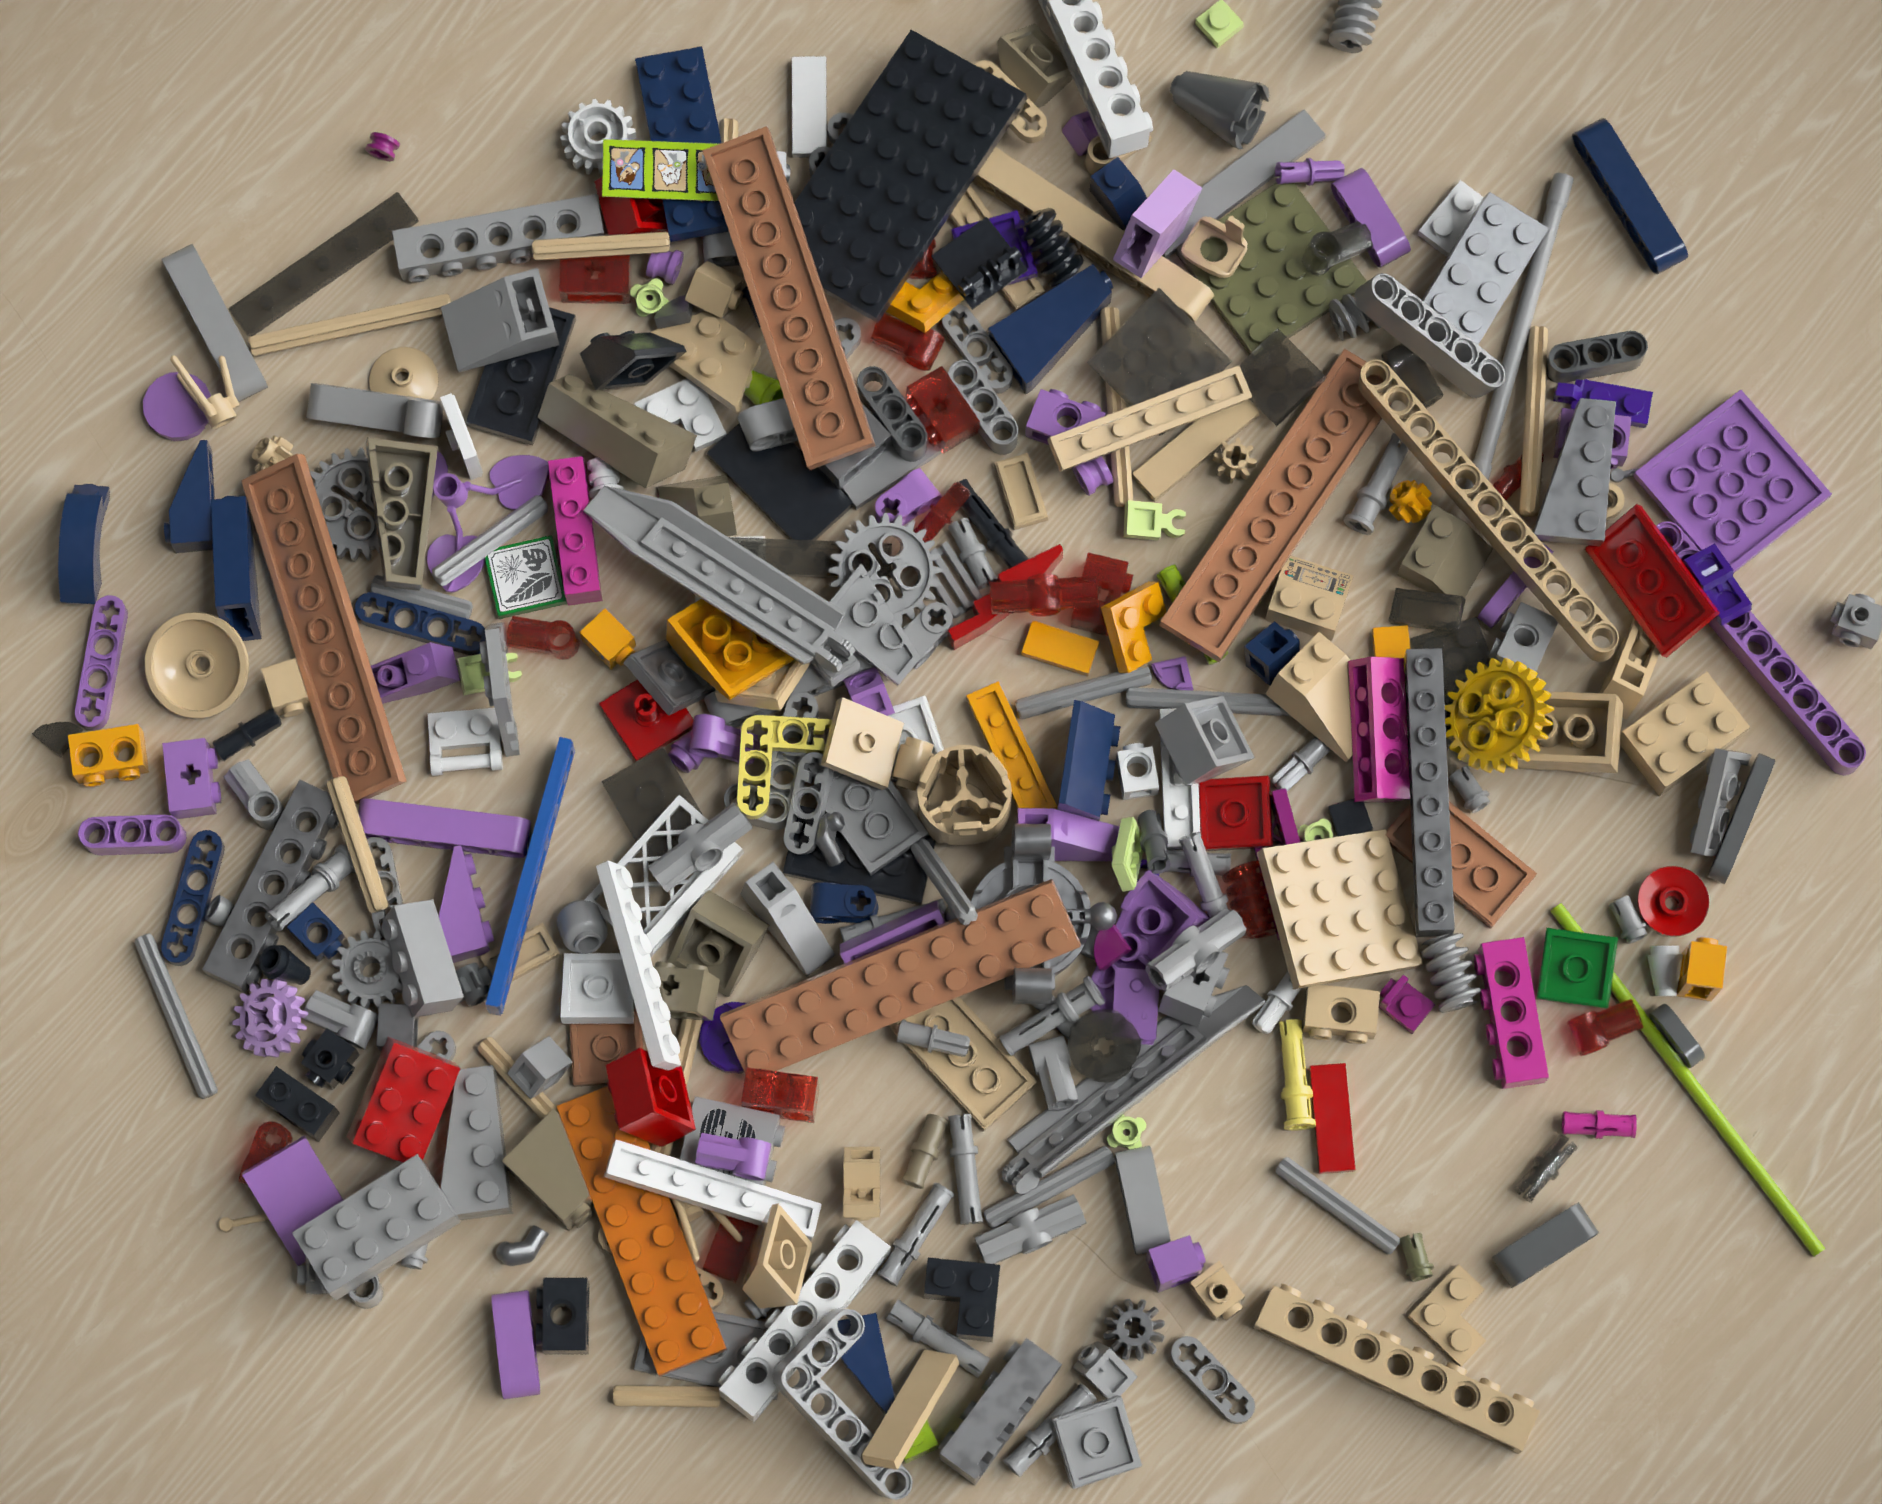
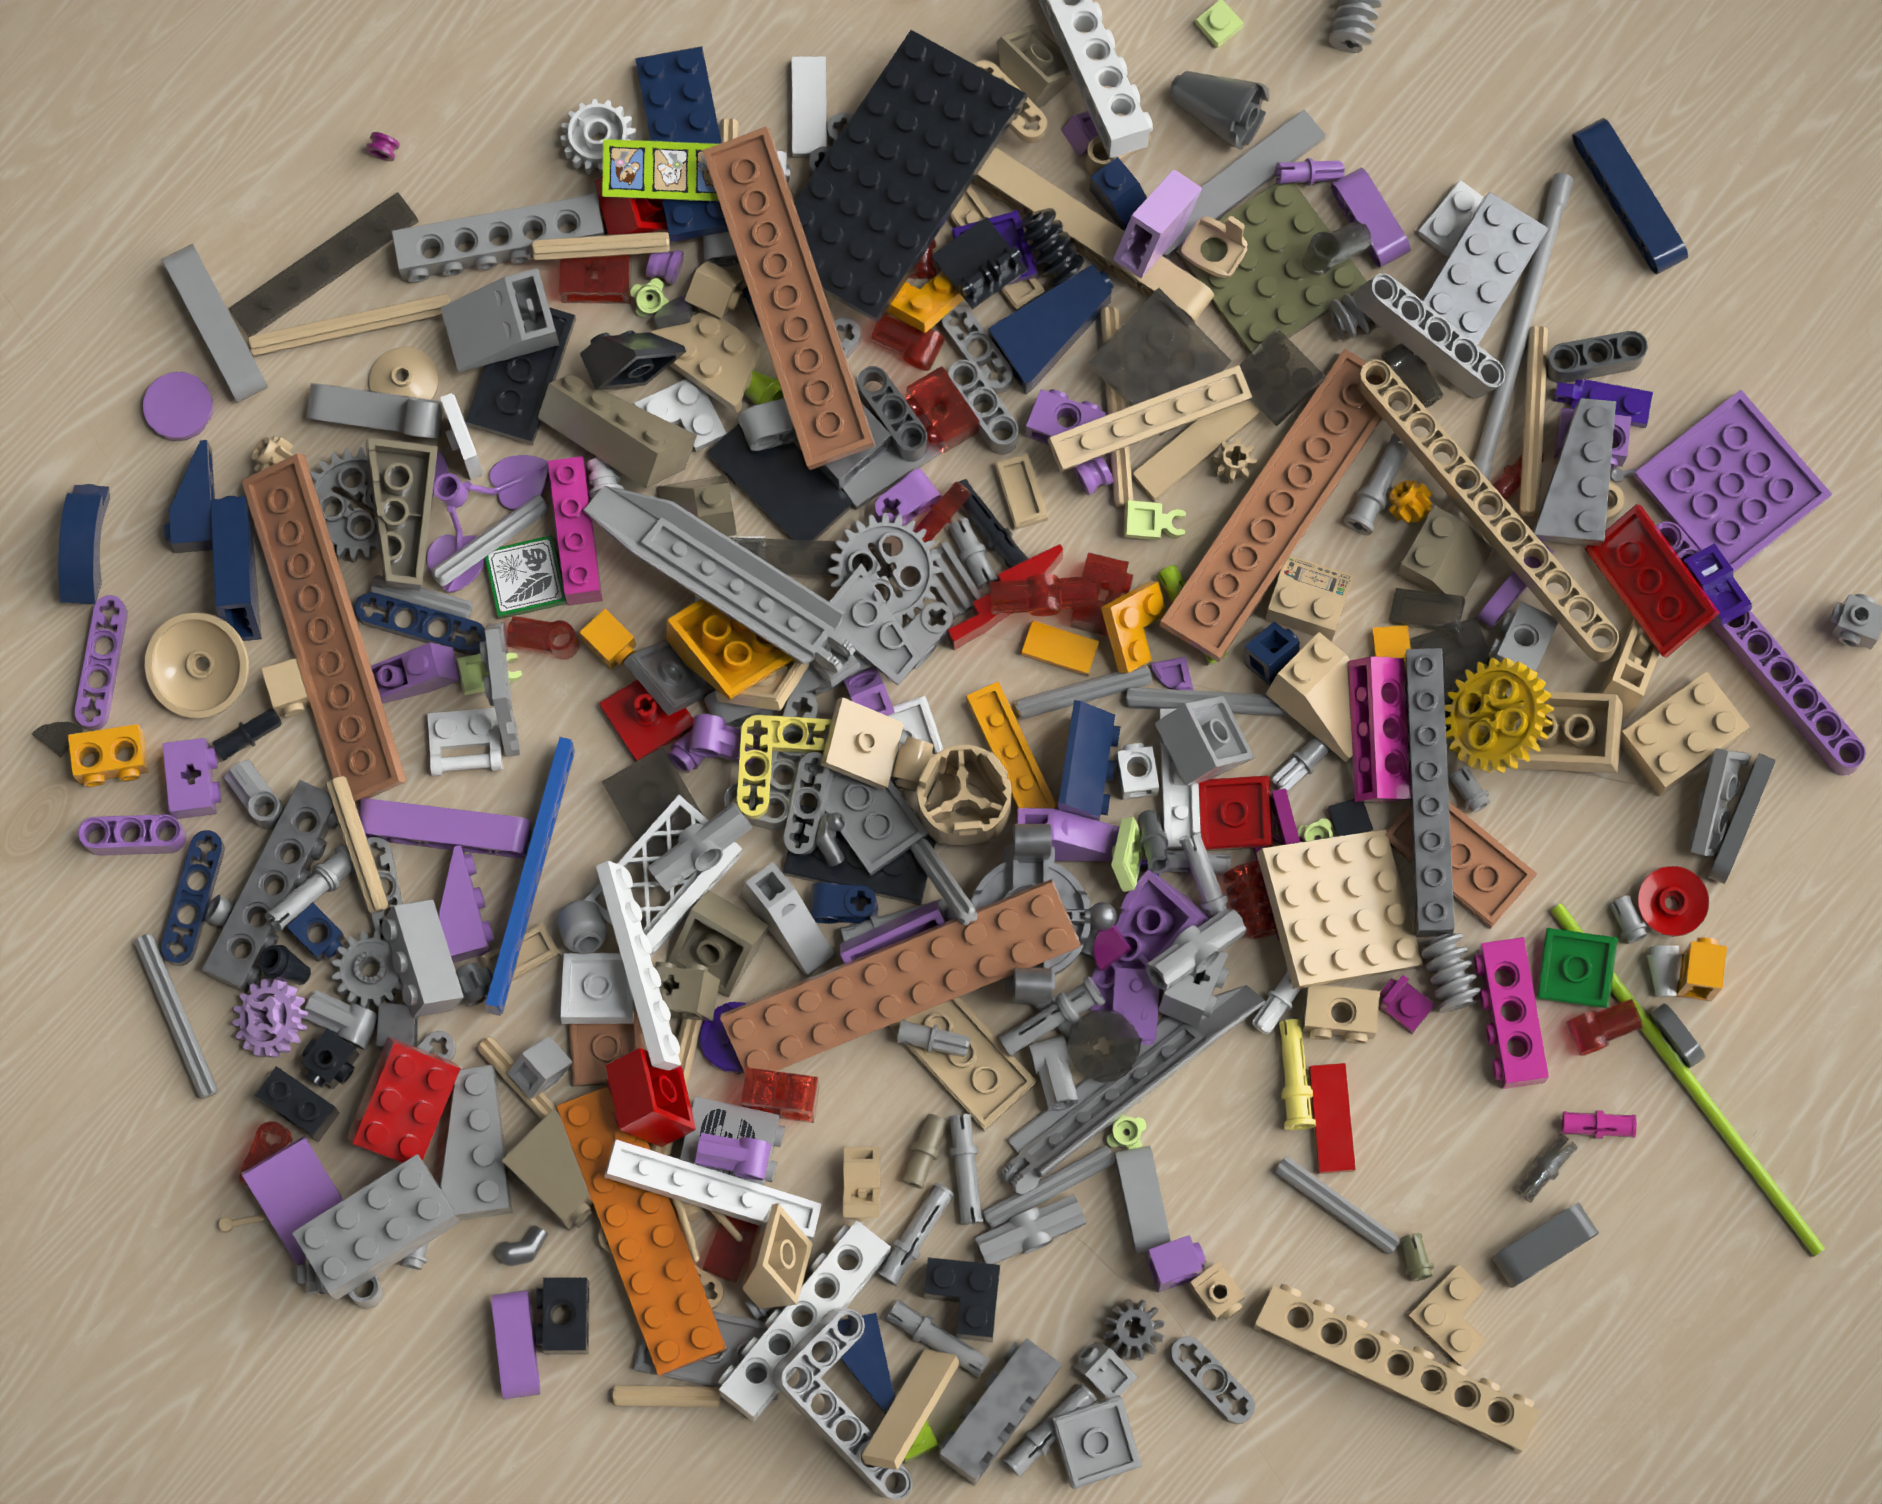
tan plant [170,355,240,429] -> none

